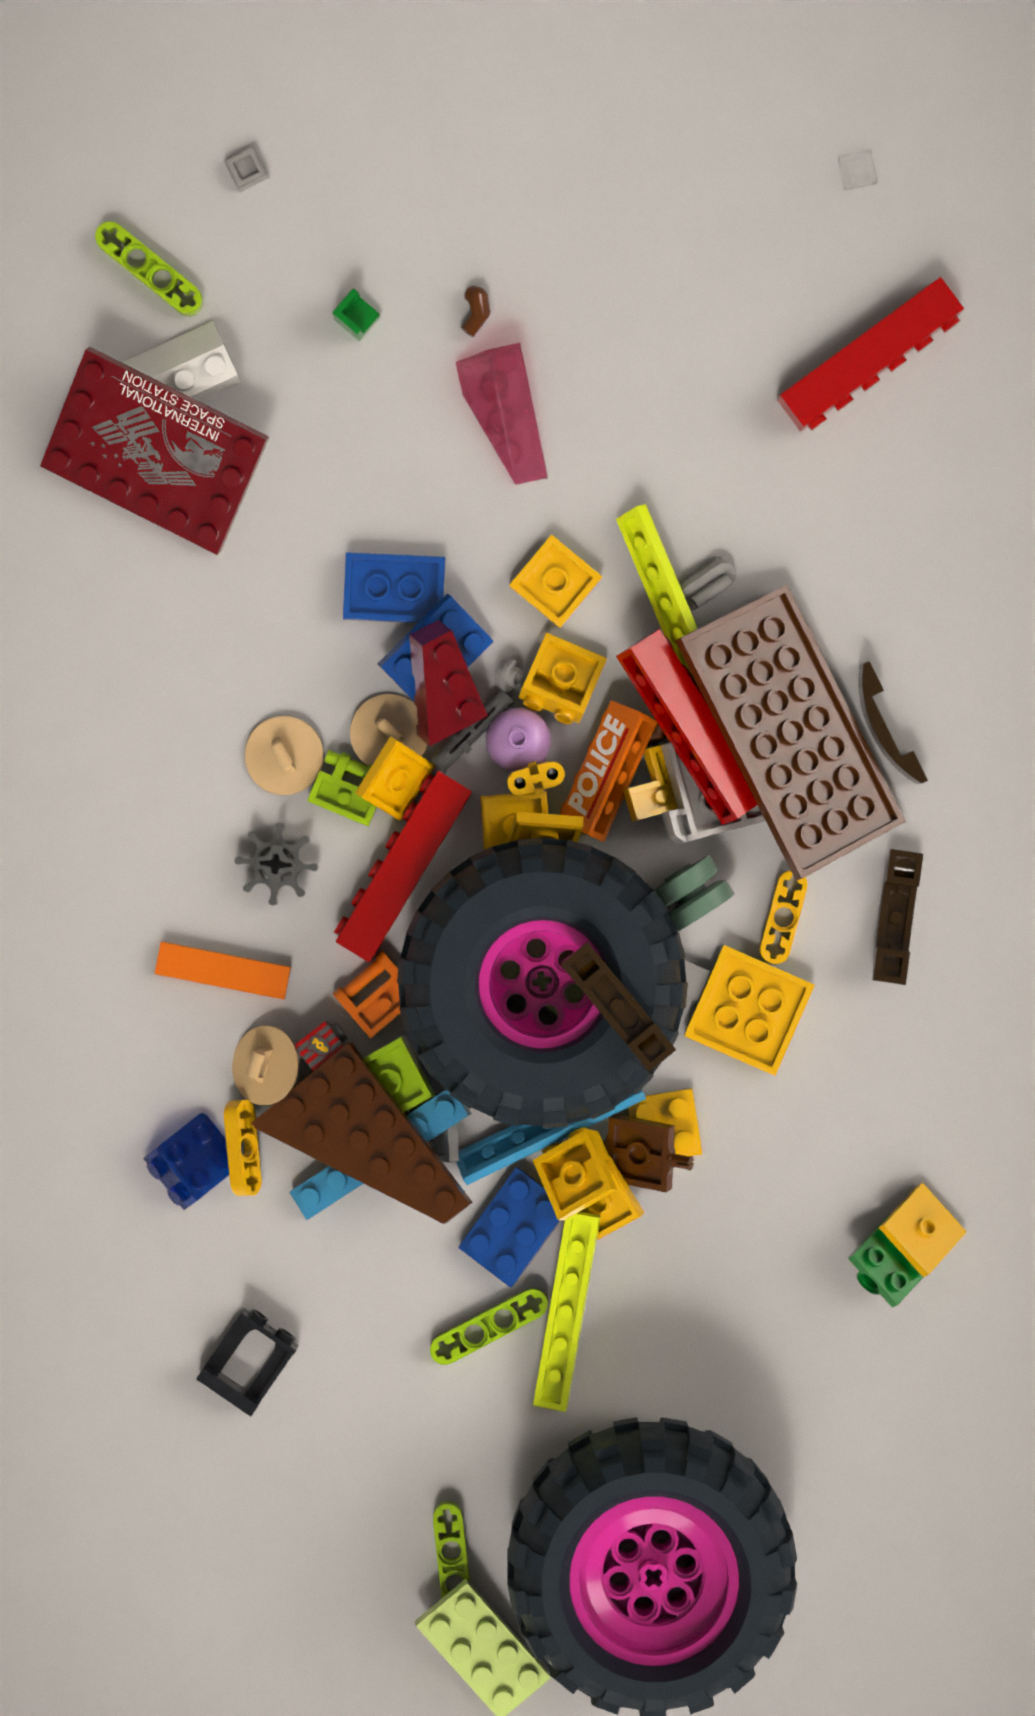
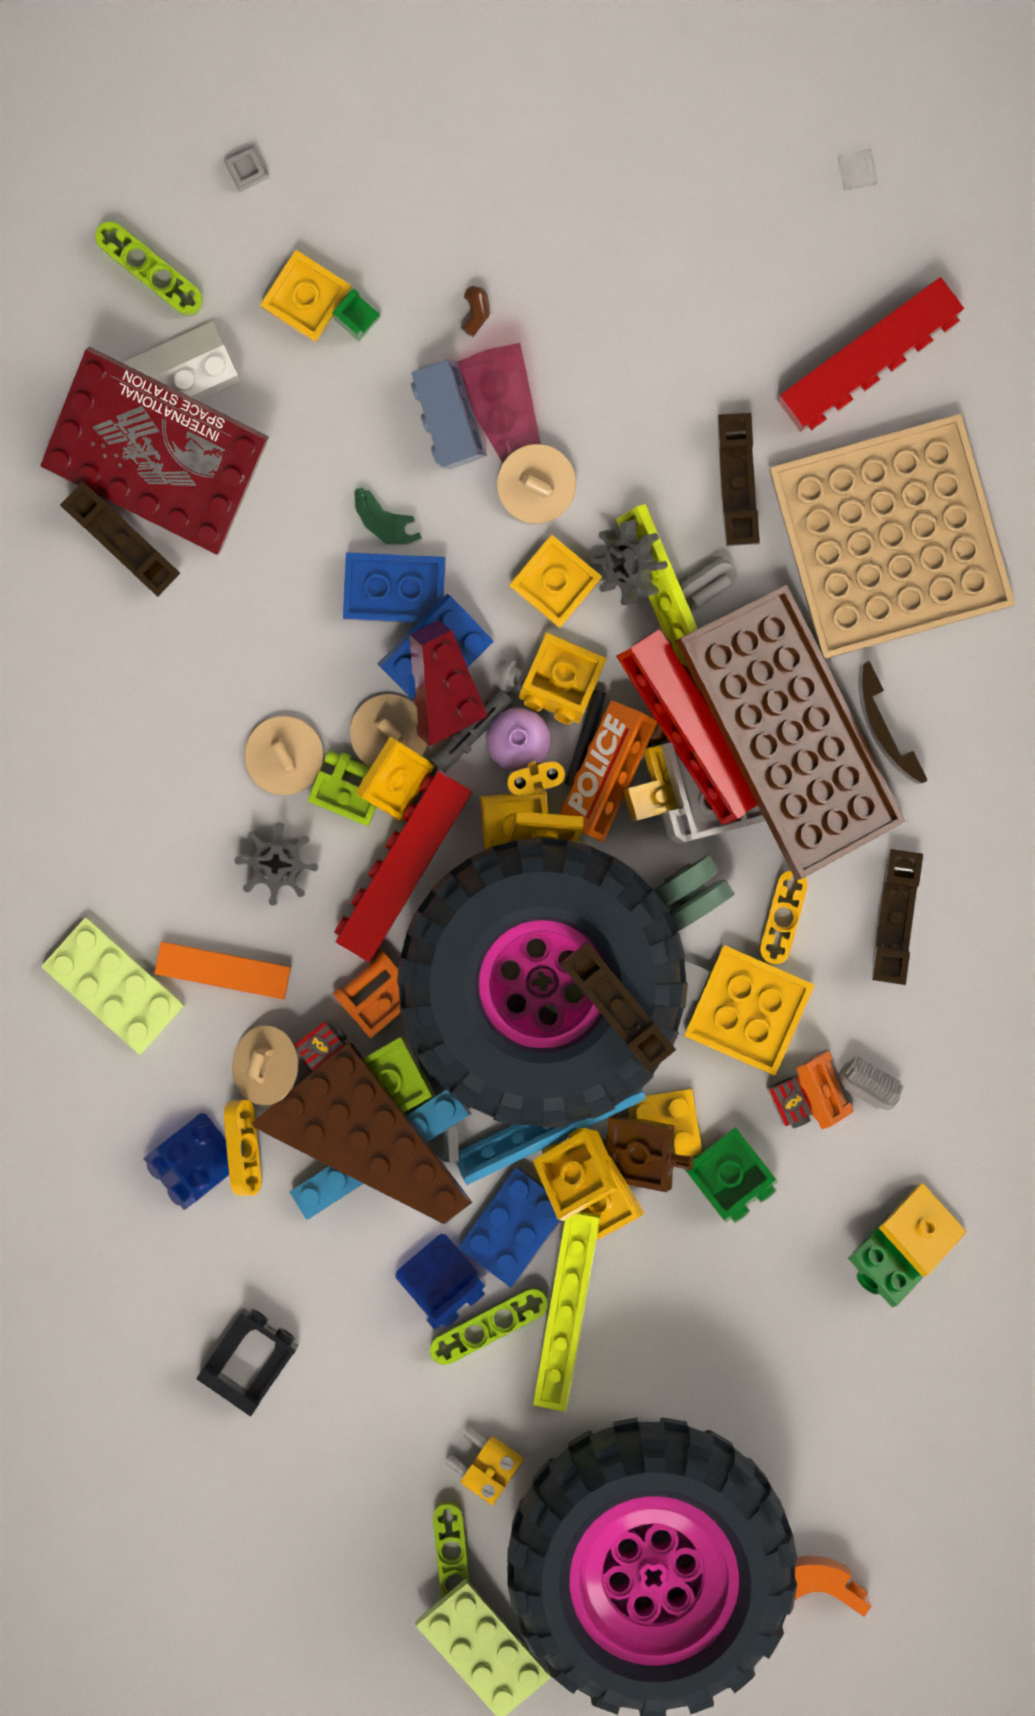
none -> yellowish green plate [41,917,185,1055]
none -> dark brown slope [60,481,181,597]
none -> yellow plate [260,250,352,343]
none -> clear green piece [354,488,422,545]
none -> clear blue bracket [395,1233,486,1330]
none -> sand blue brick [411,359,487,469]
none -> yellow piece [445,1427,525,1506]
none -> tan shield [497,444,576,524]
none -> black bar [565,690,606,787]
none -> dark grey gear [590,520,668,605]
none -> green plate [684,1127,778,1223]
none -> dark brown slope [718,413,760,546]
none -> brick [766,1074,812,1128]
none -> tan plate [769,414,1015,659]
none -> orange arch [795,1556,872,1617]
none -> orange plate [796,1050,854,1130]
none -> light grey piece [839,1056,903,1110]

